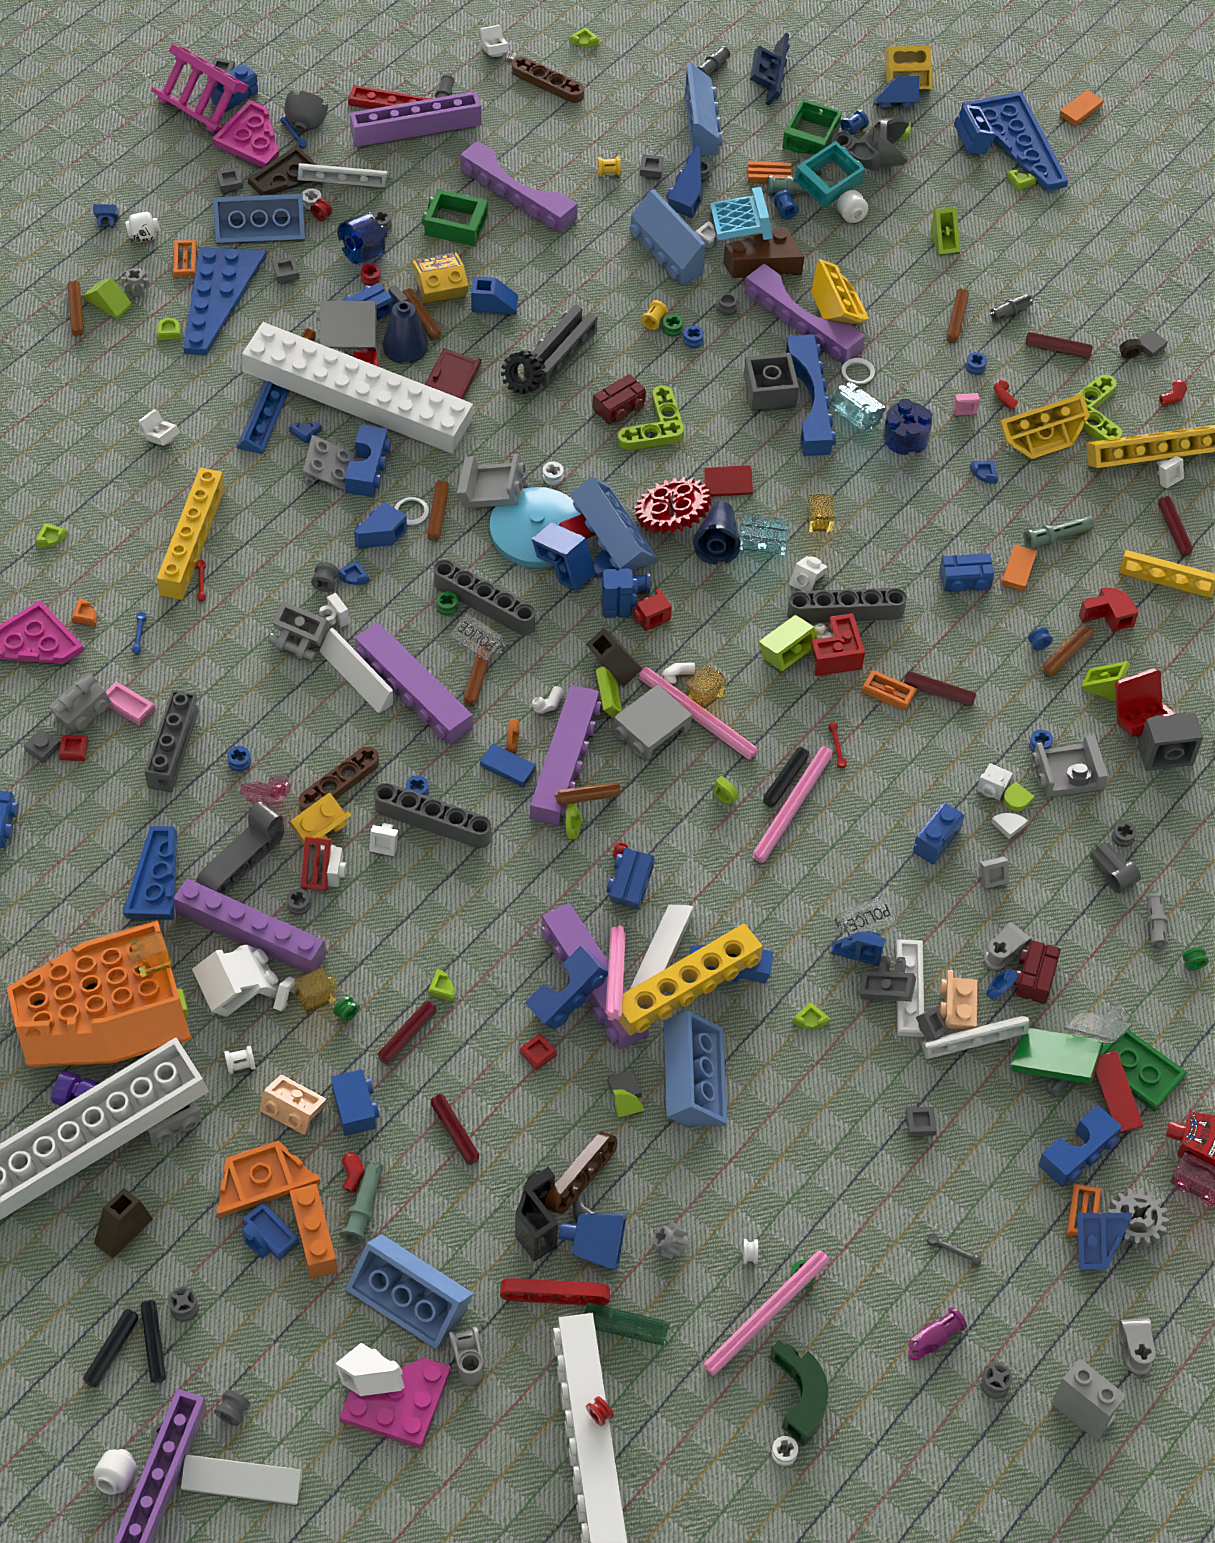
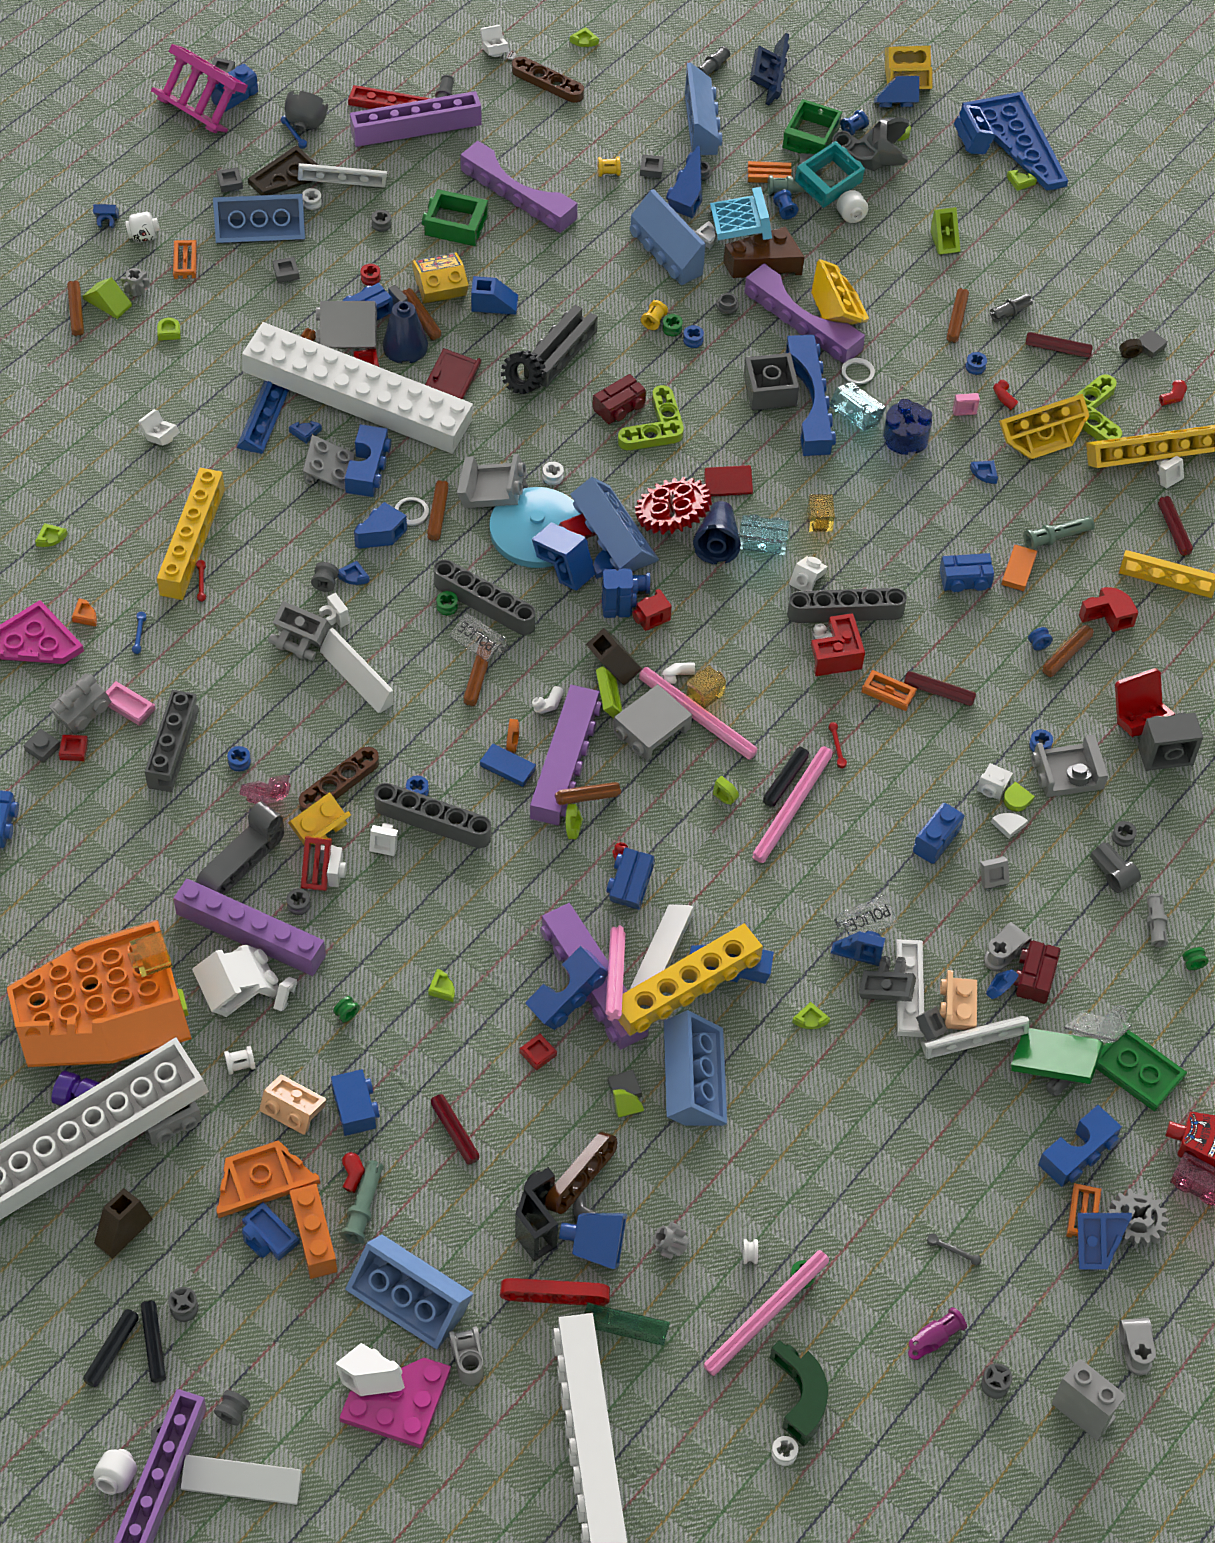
blue wing [123,826,177,920] -> none
blue wing [183,247,267,355] -> none
dark pink plate [212,100,279,168] -> none
clear yellow brick [294,967,338,1013] -> none
red bush [310,198,333,221] -> none
clear blue brick [337,211,387,264] -> none
medium lavender brick [354,622,473,745] -> none
dark red axle [378,1000,436,1064] -> none
red bush [586,1396,614,1427] -> none
lime brick [759,615,817,671] -> none
dark grey plate [905,1107,937,1137] -> none
orange tile [1059,90,1104,126] -> none
lime slope [1081,661,1131,702] -> none
red tile [1095,1051,1143,1134] -> none

